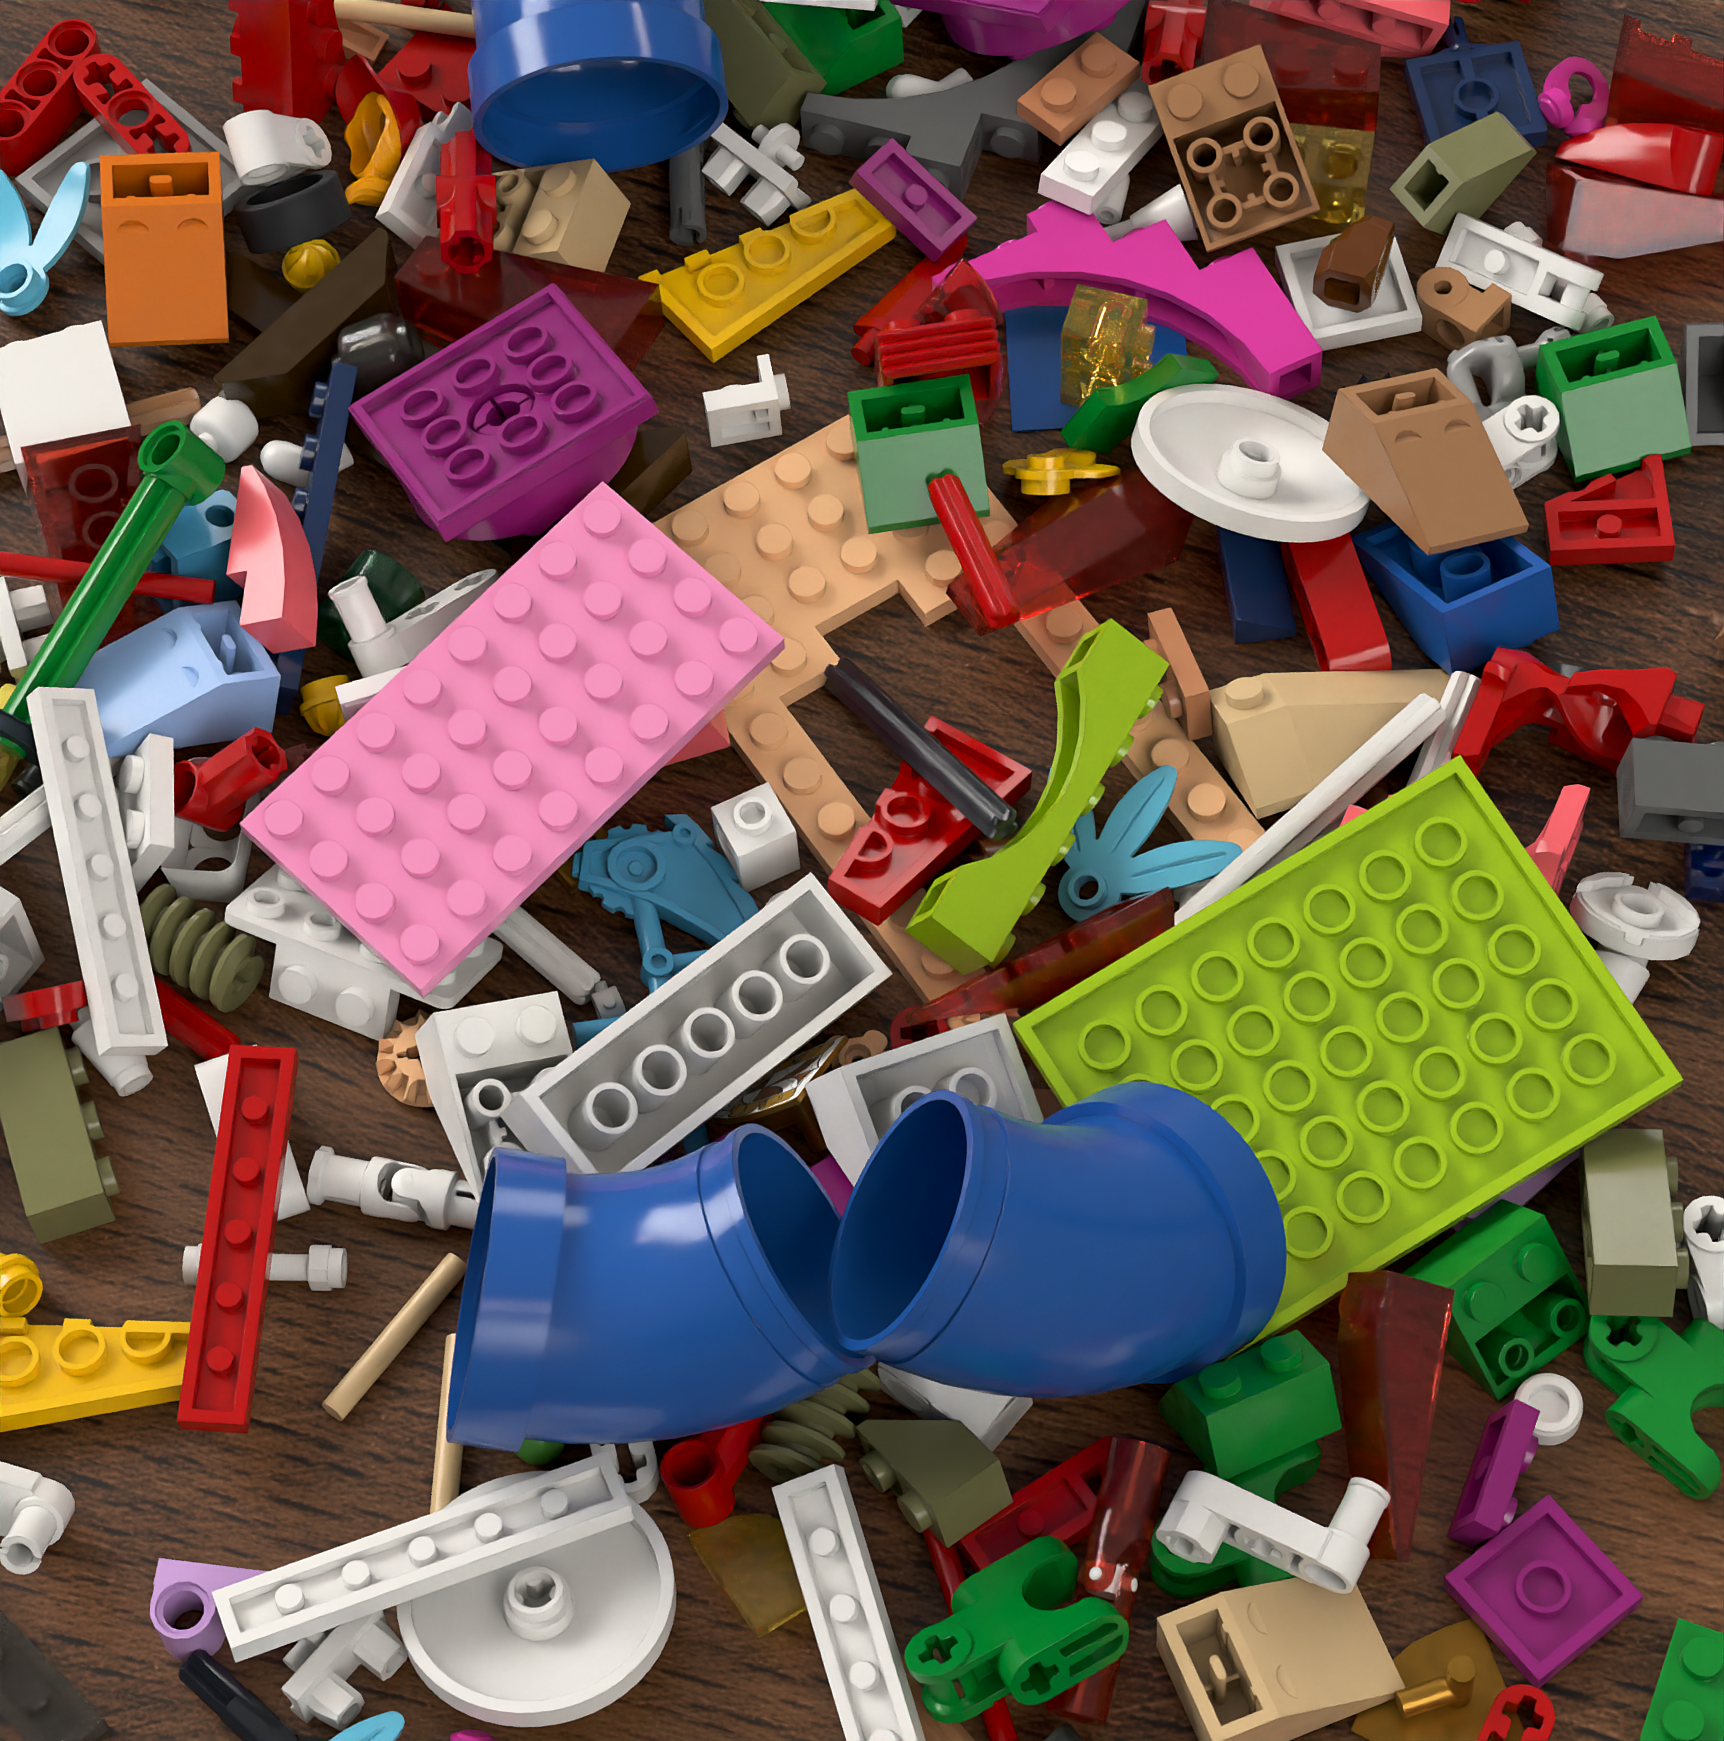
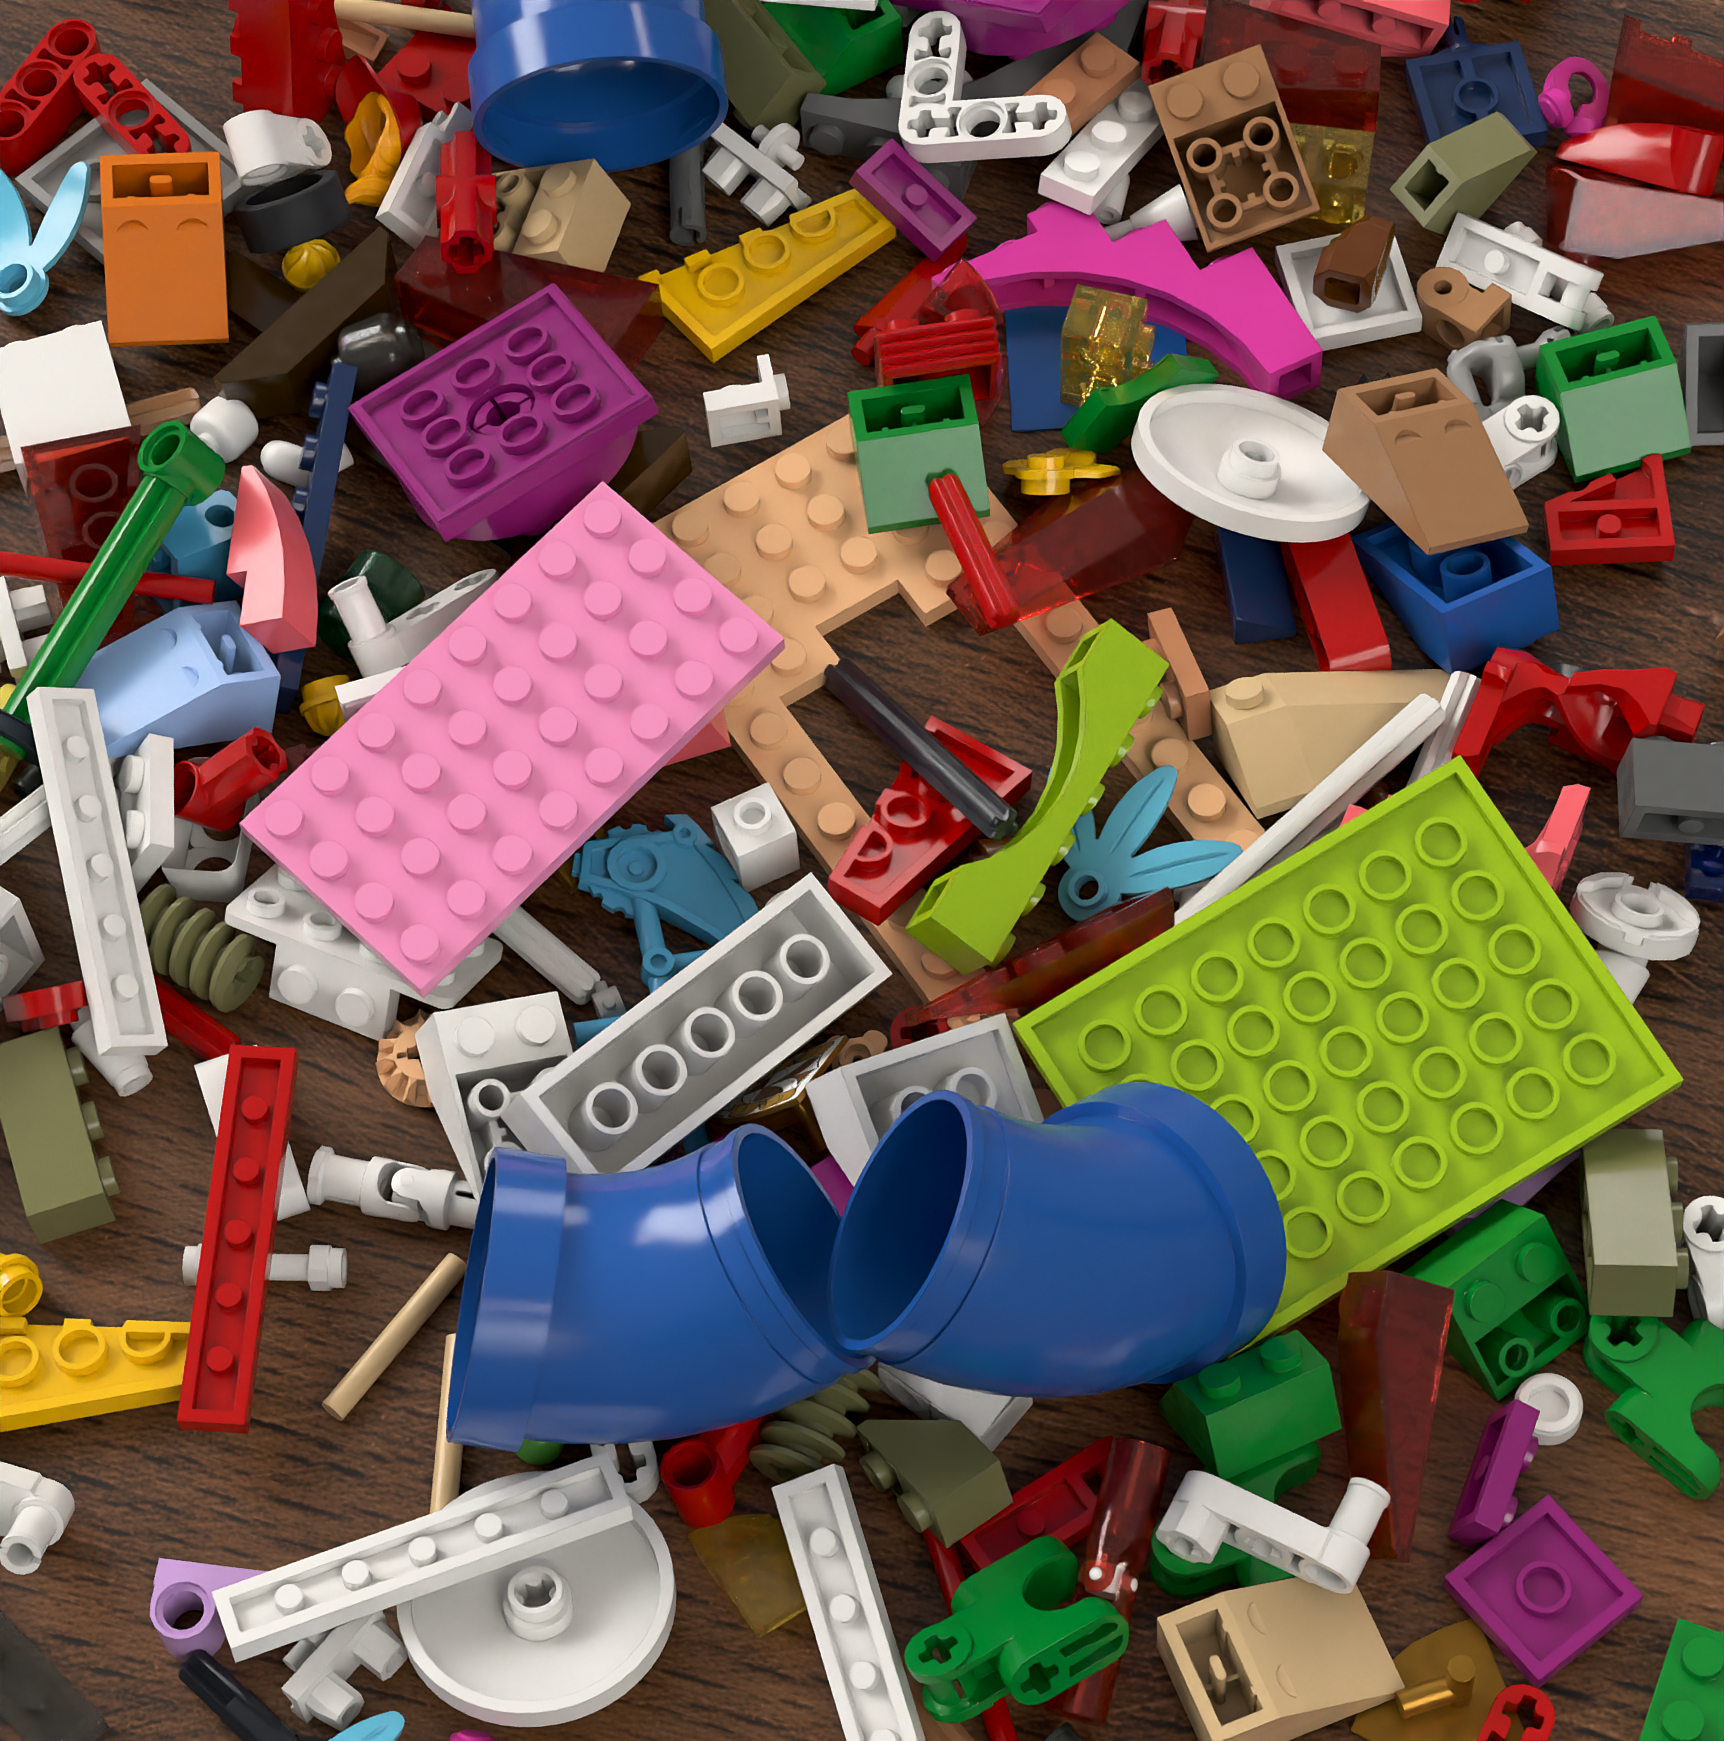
none -> white beam [898,11,1072,163]

